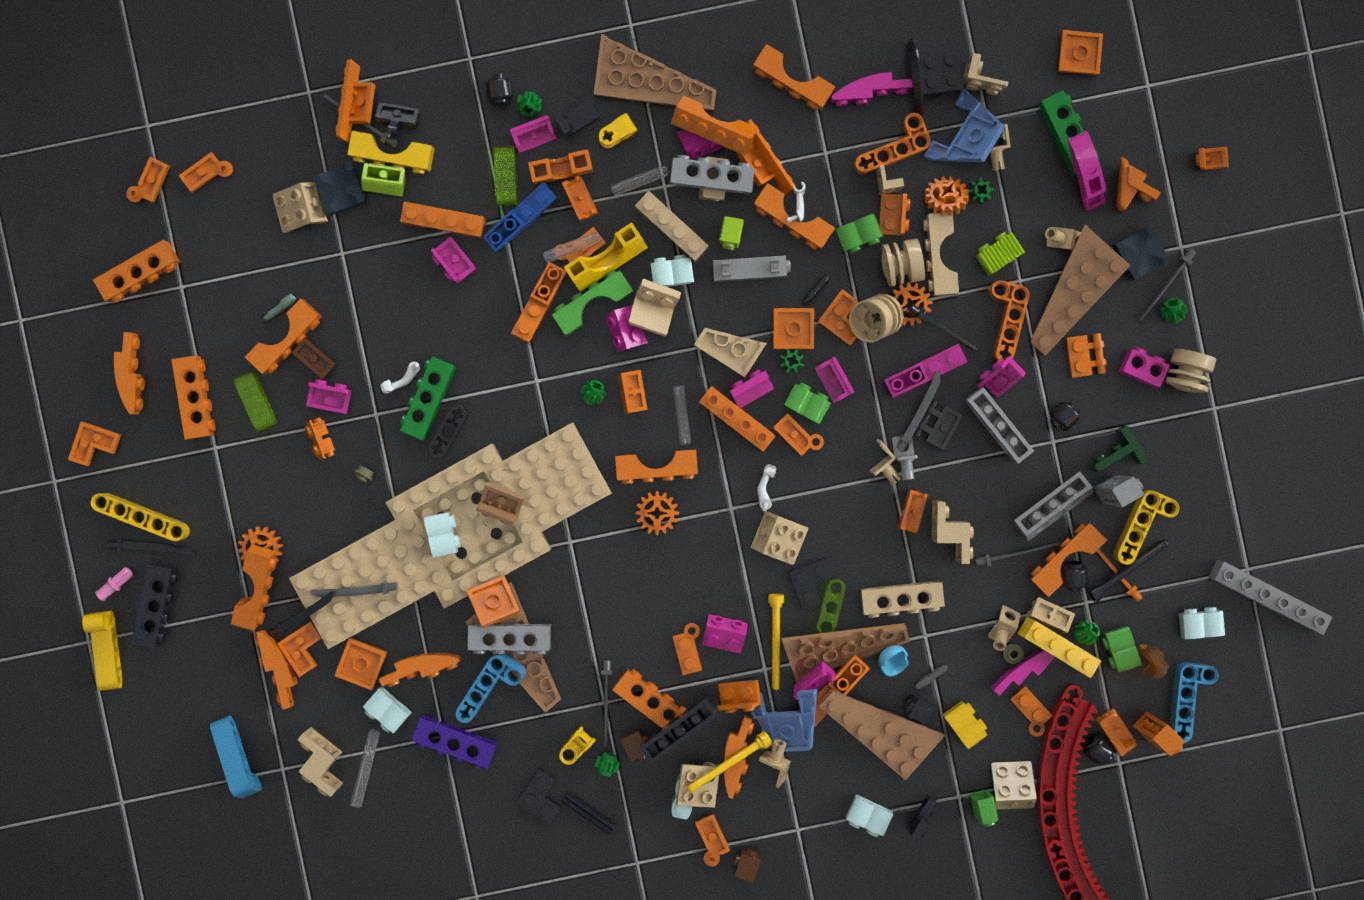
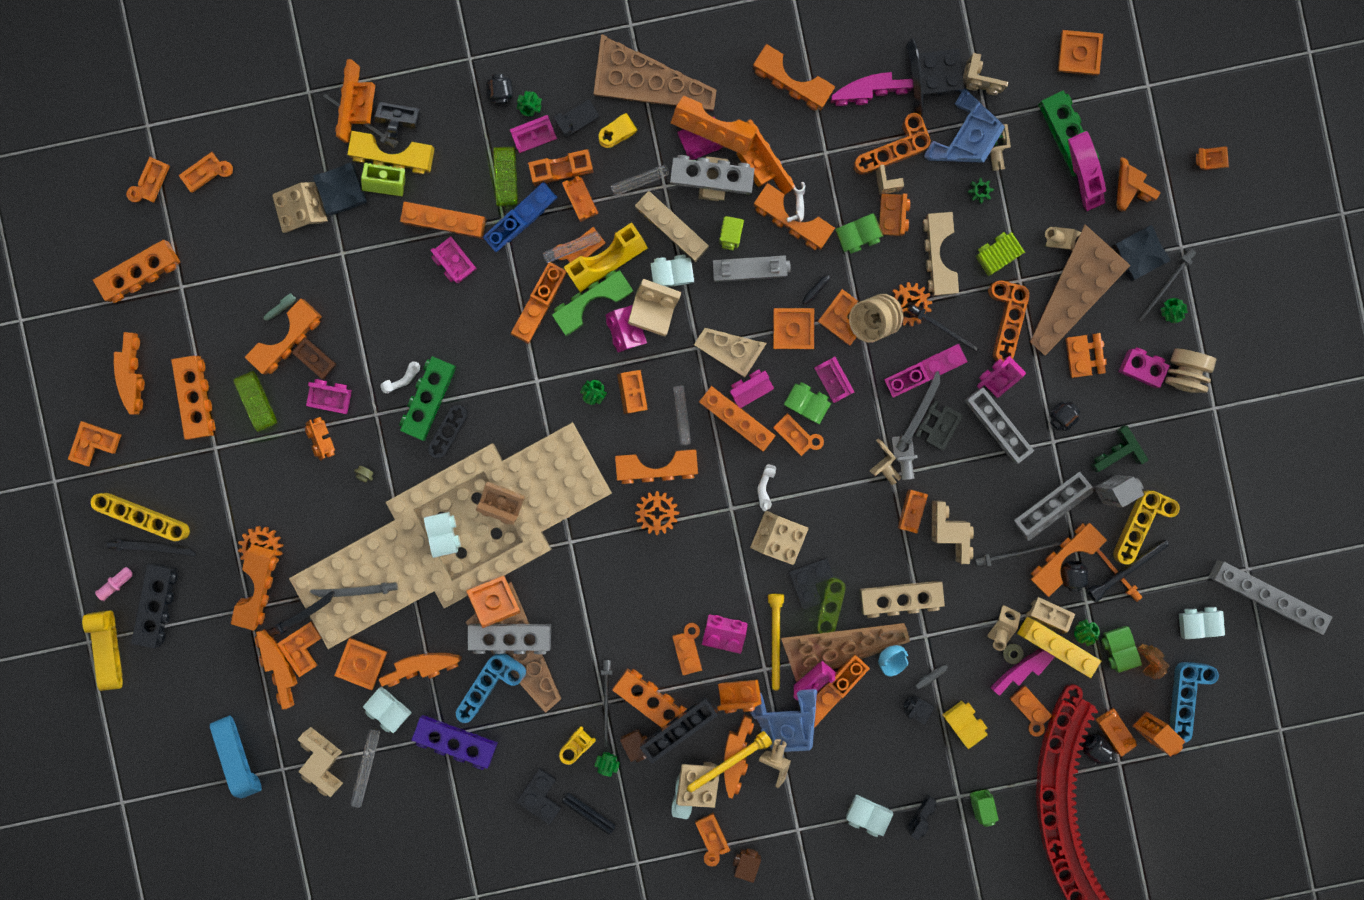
green gear [780,349,804,373] -> none
medium nougat wing [817,689,945,780] -> none
tan wheel [881,238,925,287] -> none
orange gear [925,176,969,216] -> none
tan bracket [991,761,1037,809] -> none

